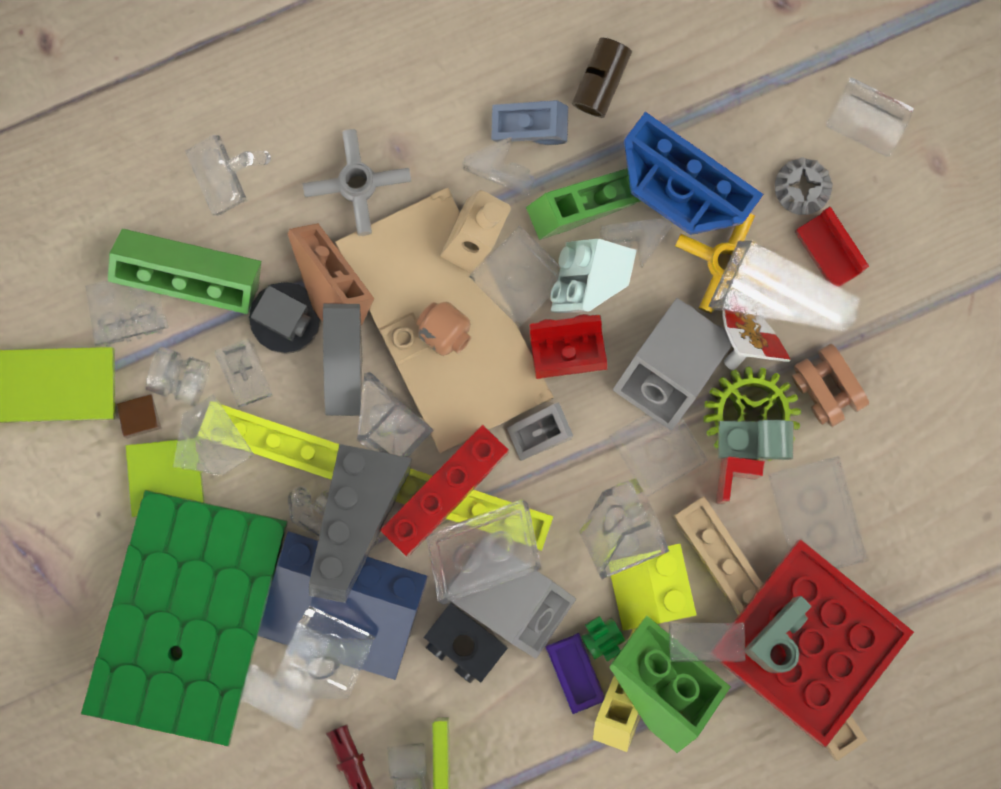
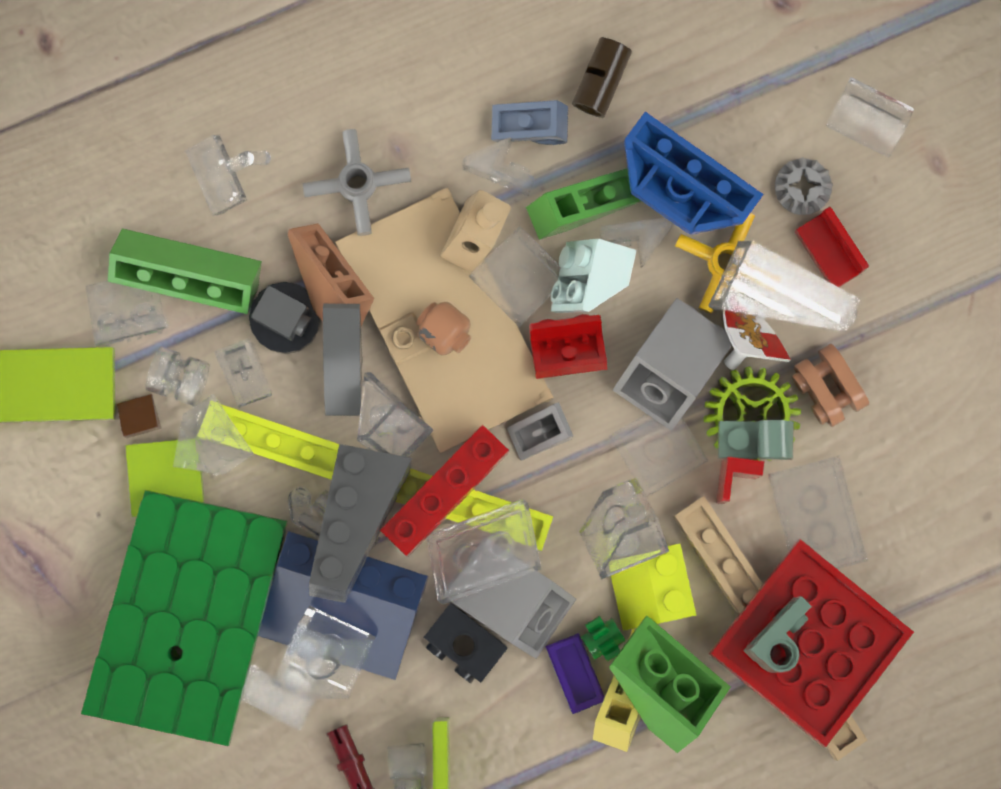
clear tile [669,623,745,662] -> none

